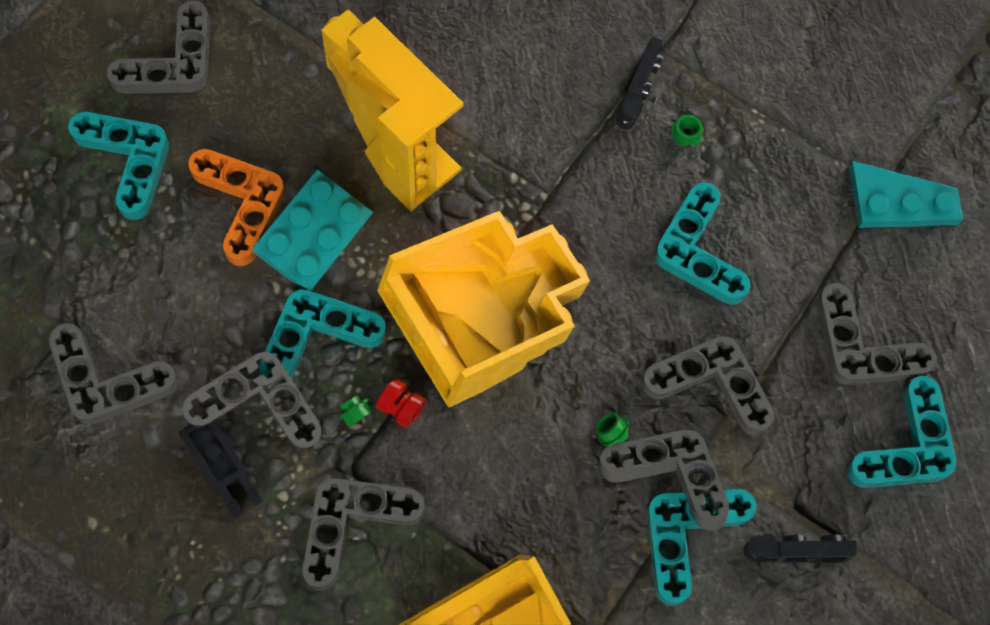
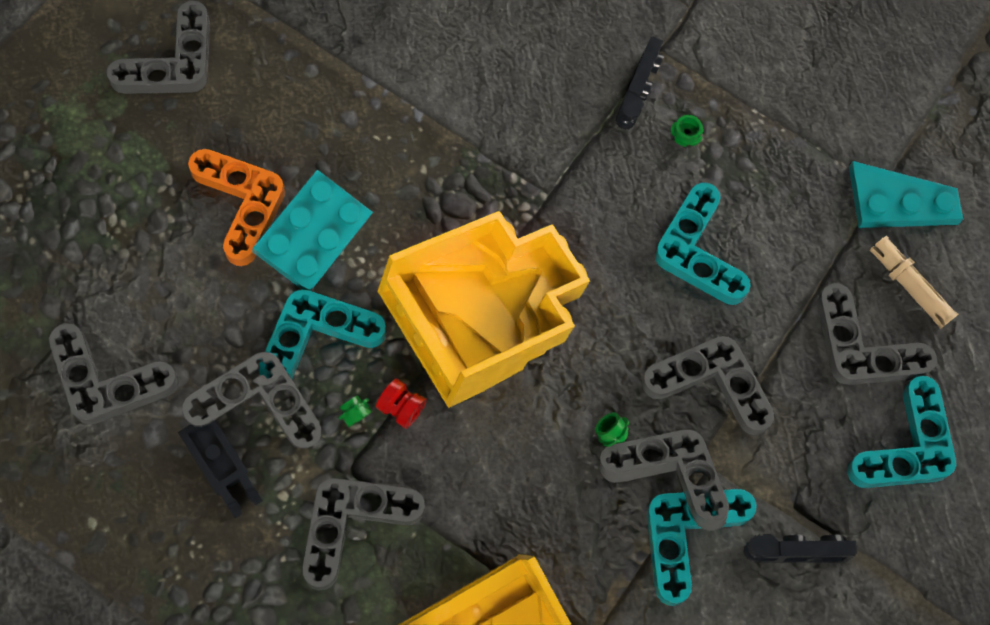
teal beam [68,112,169,220] -> none
yellow panel [321,9,464,212] -> none
none -> tan pin [869,236,959,329]

